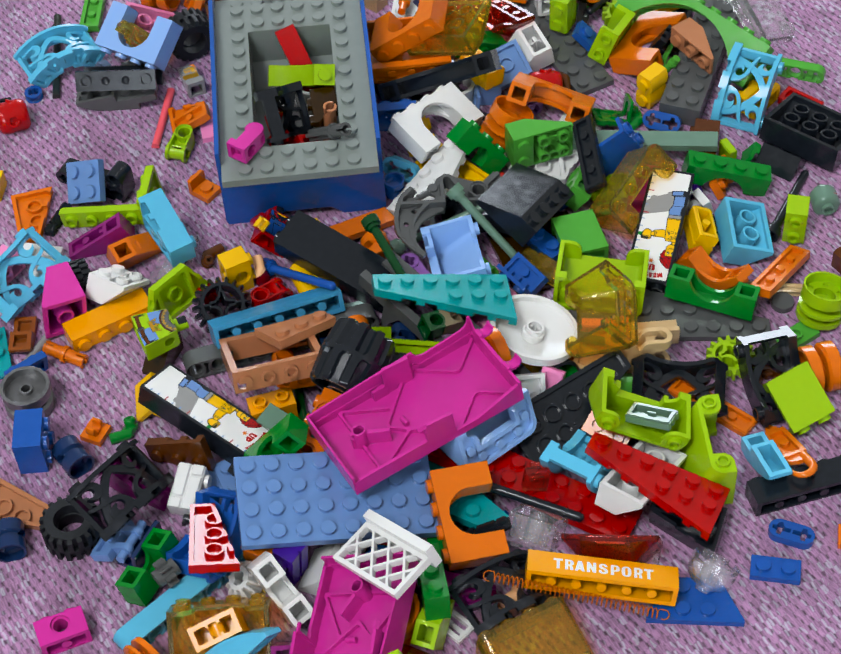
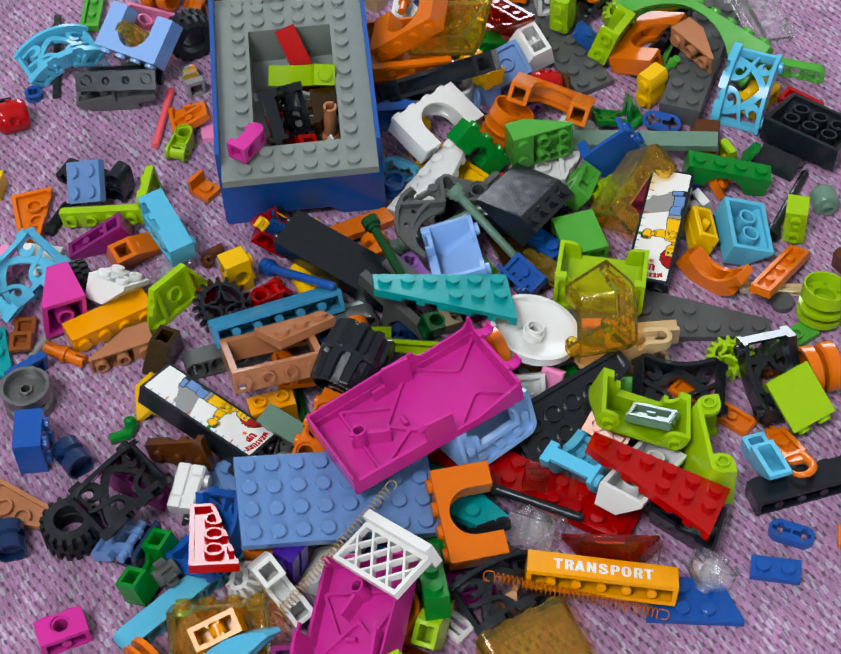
orange tile [80,417,112,447] -> none
torso [131,309,189,361] -> none
green arch [243,412,309,457] -> none
light nougat arm [252,255,271,286] -> none
dark grey axle [305,122,352,142] -> none
black tile [573,114,607,194] -> none
green arch [664,263,761,321] -> none
none -> nougat slope [88,322,152,374]
none -> tan piece [269,480,397,624]

